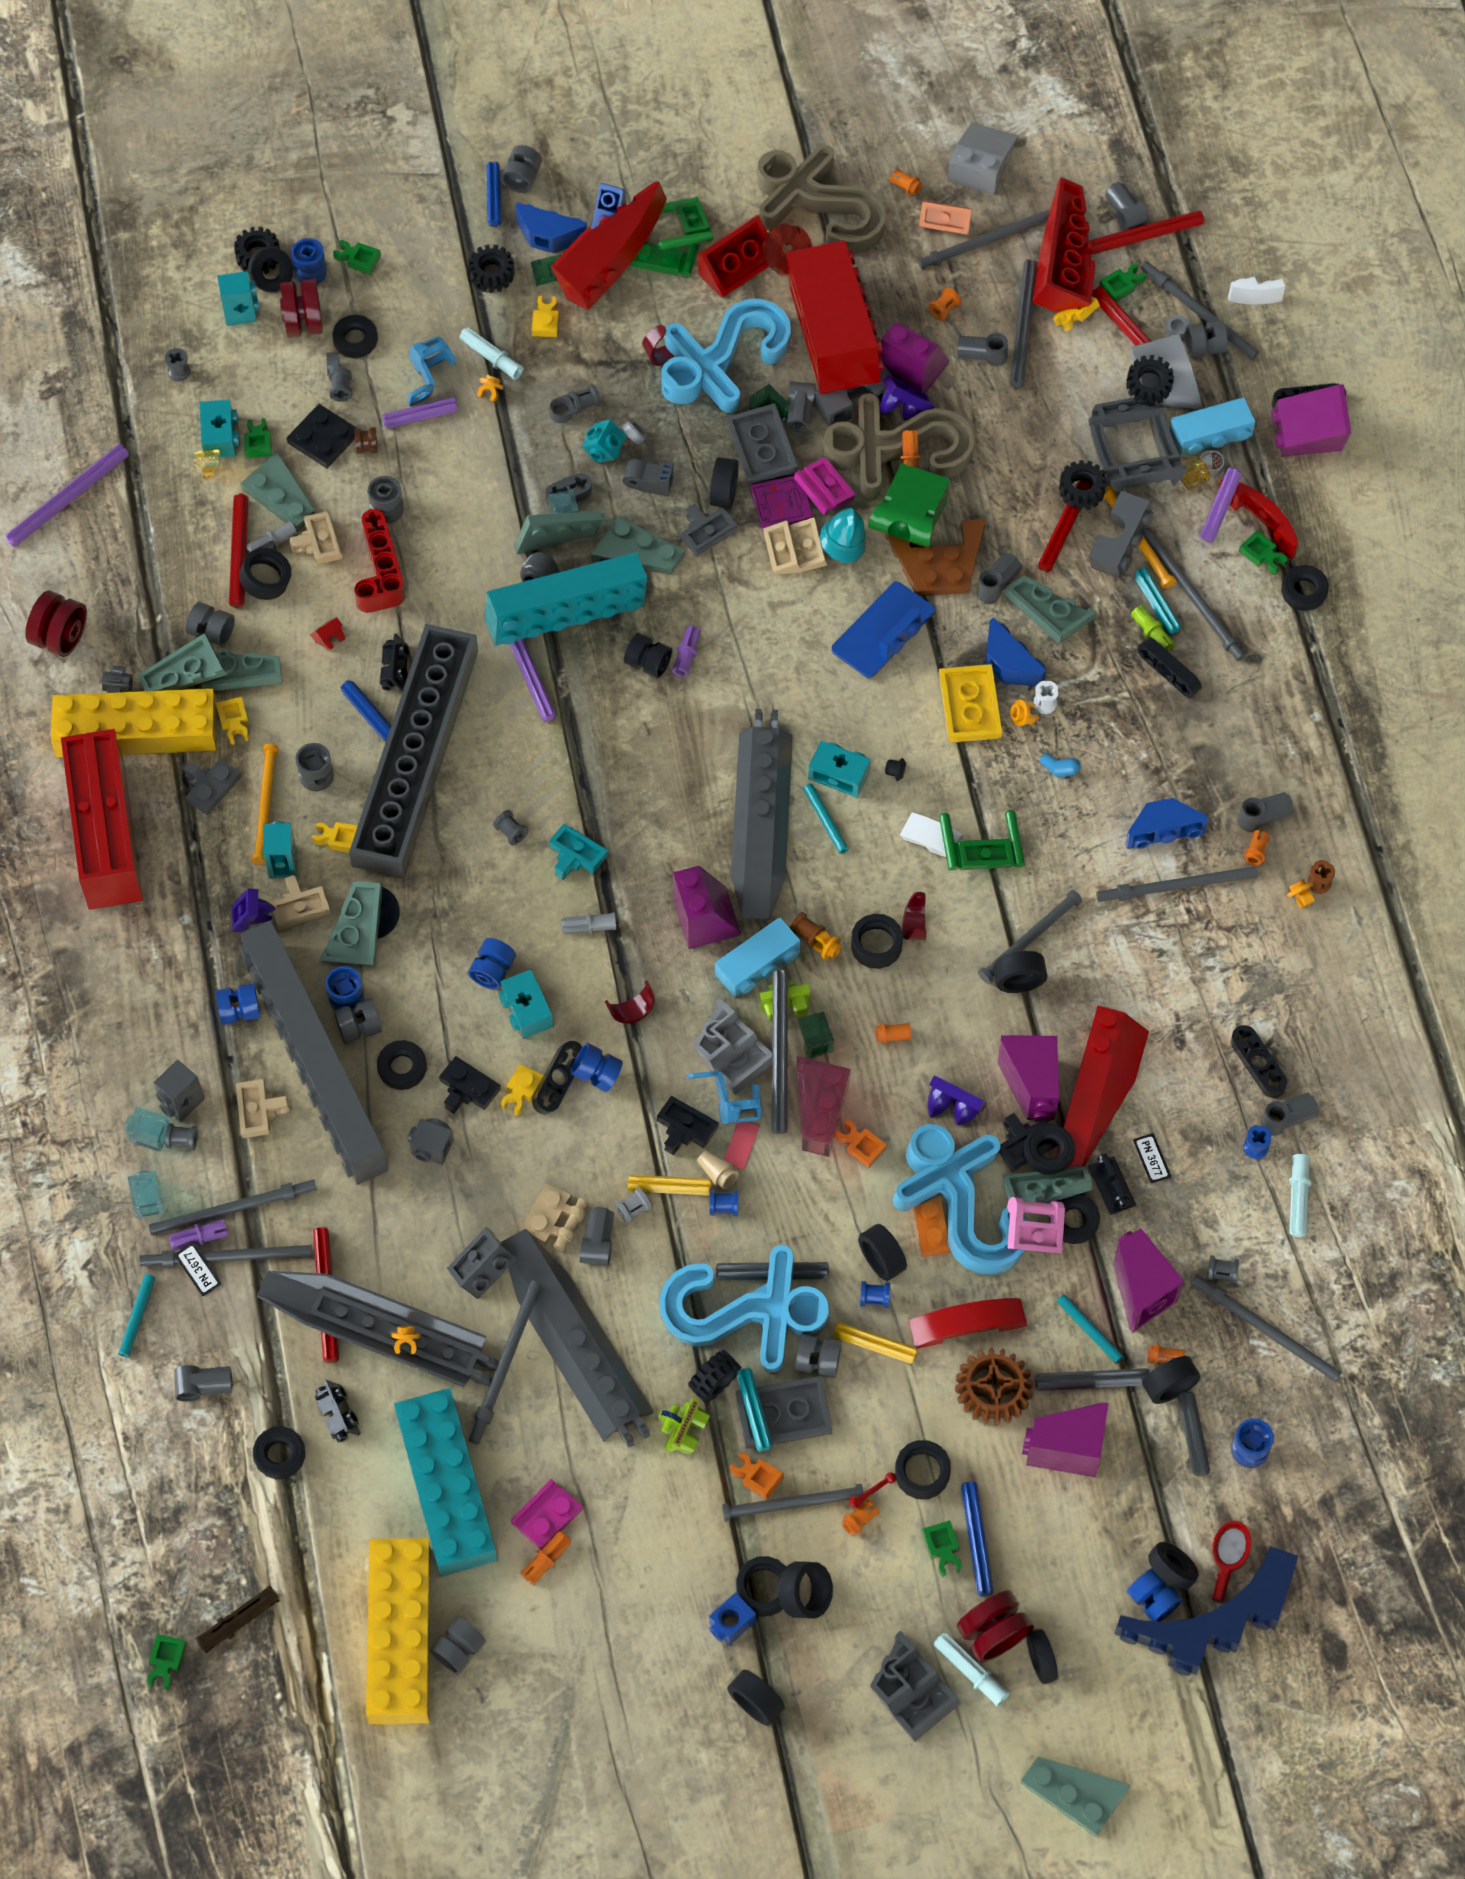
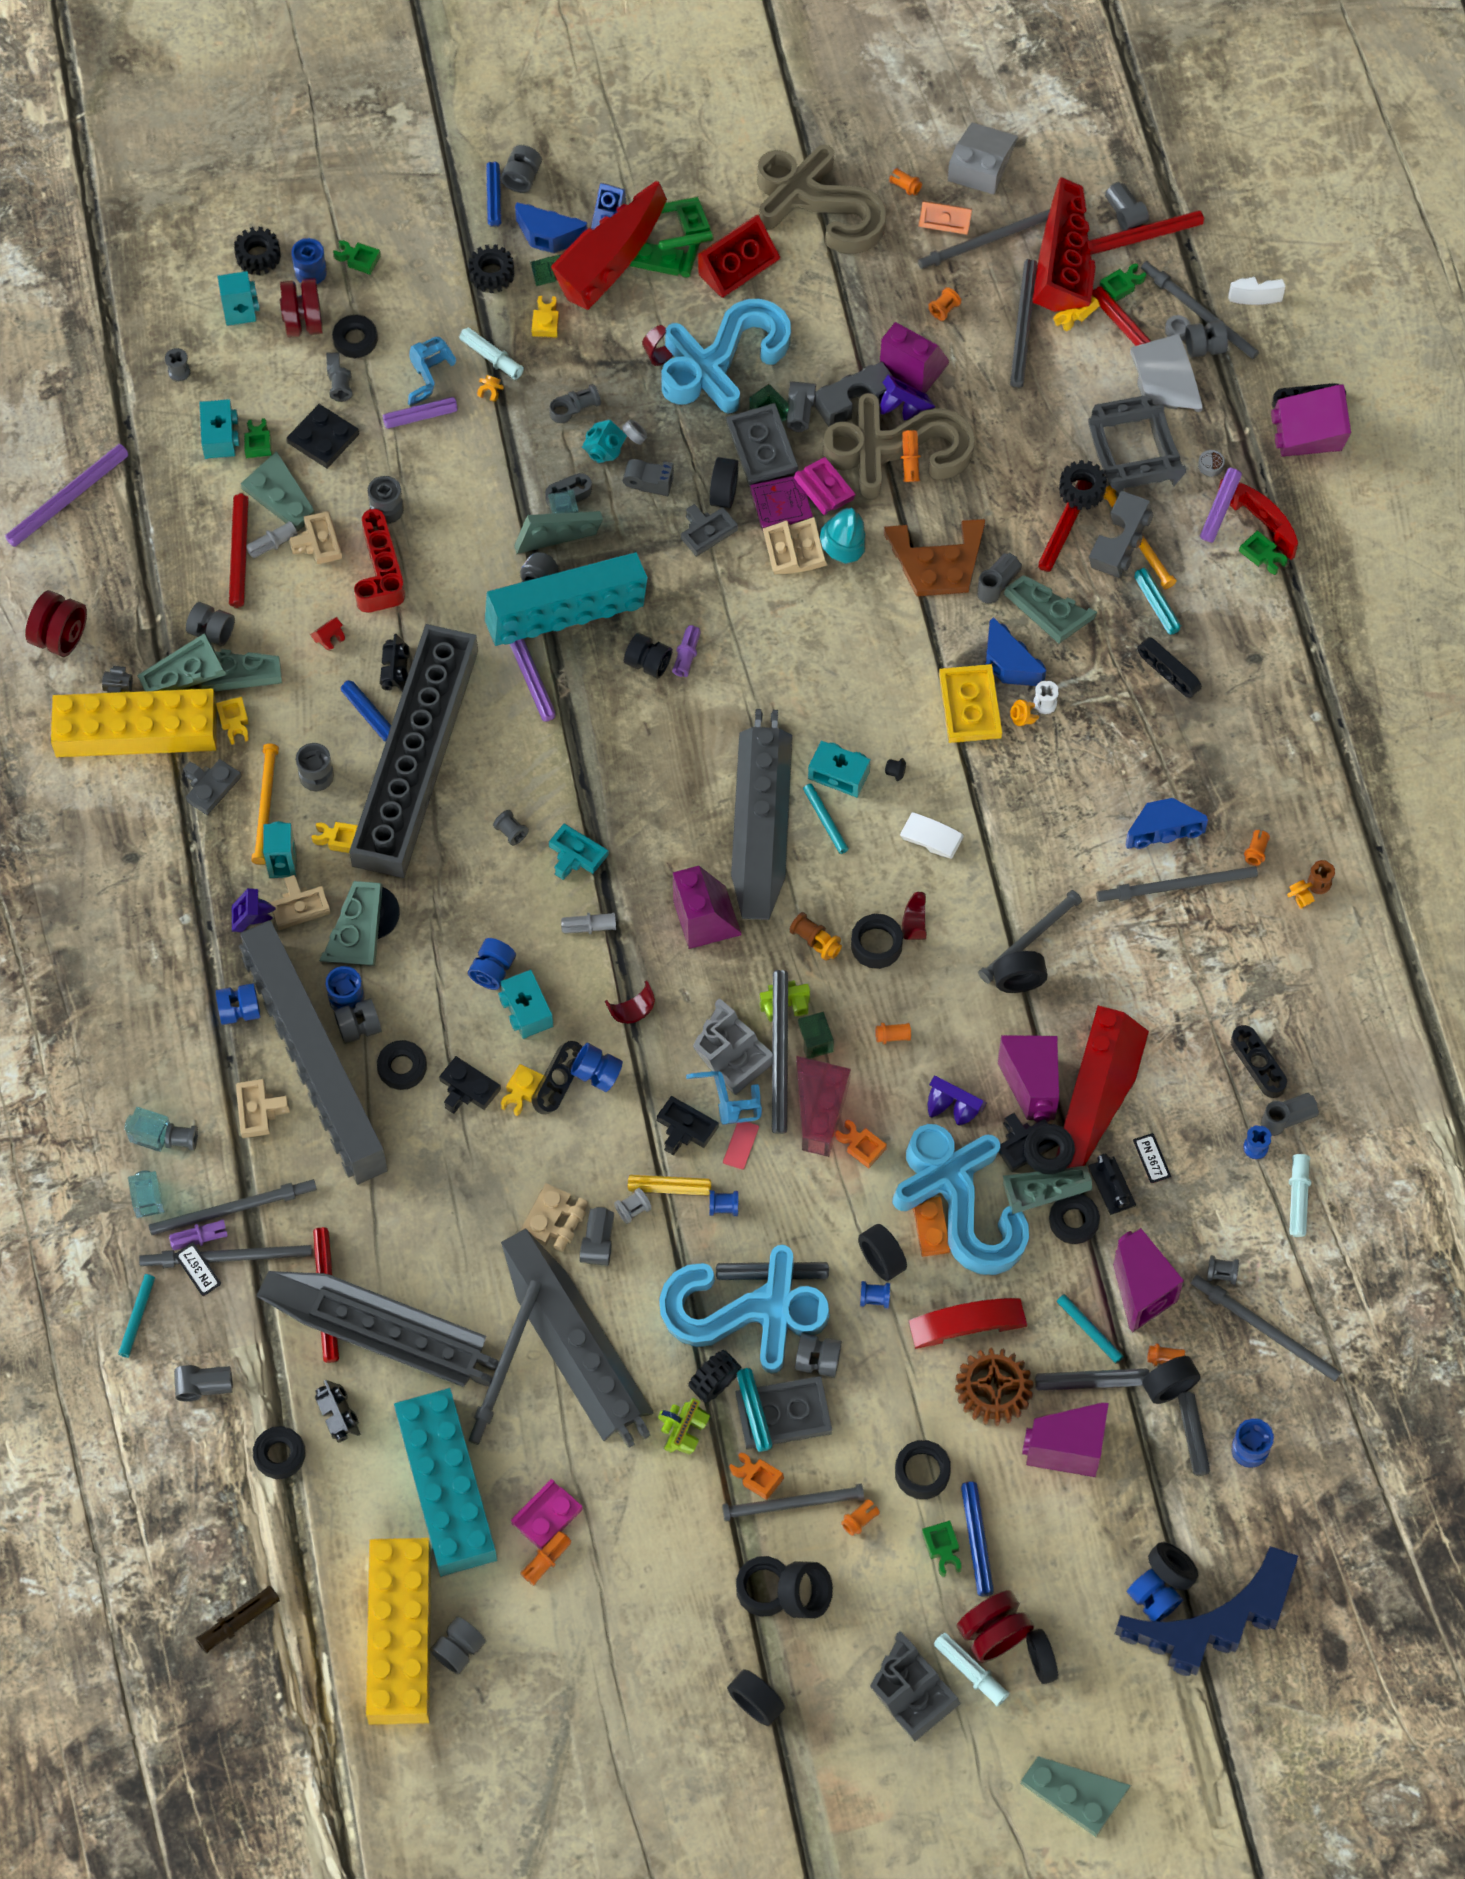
red brick [61,729,143,910] -> none
green plate [147,1634,187,1691] -> none
dark grey brick [154,1059,205,1122] -> none
clear yellow tile [193,450,221,479] -> none
black tyre [239,548,292,600] -> none
black tyre [248,247,294,292] -> none
reddish brown wheel [355,427,378,454] -> none
light orange plate [391,1326,421,1354] -> none
dark grey brick [407,1118,454,1165] -> none
dark grey bracket [447,1227,516,1299] -> none
sand green wing [591,517,685,575] -> none
tan cone [697,1150,739,1190] -> none
blue brick [709,1592,756,1646] -> none
medium azure brick [715,917,800,998] -> none
clear red plate [761,223,812,275] -> none
red brick [786,240,884,394] -> none
blue bracket [831,581,935,679] -> none
yellow axle [834,1322,917,1364] -> none
red hinge [849,1472,896,1508] -> none
green piece [868,463,950,548] -> none
green plate [939,810,1025,871] -> none
dark grey piece [957,333,1008,366] -> none
bright pink plate [1007,1197,1065,1254] -> none
dark azure arm [1039,752,1081,777] -> none
black tyre [1126,355,1174,406] -> none
lime pin [1131,605,1175,652] -> none
dark grey bar [1142,527,1246,661] -> none
medium azure brick [1170,397,1255,456] -> none
clear yellow wheel [1181,458,1210,490] -> none
red piece [1212,1521,1252,1603] -> none
dark grey piece [1237,792,1294,832] -> none
black tyre [1281,565,1329,611] -> none

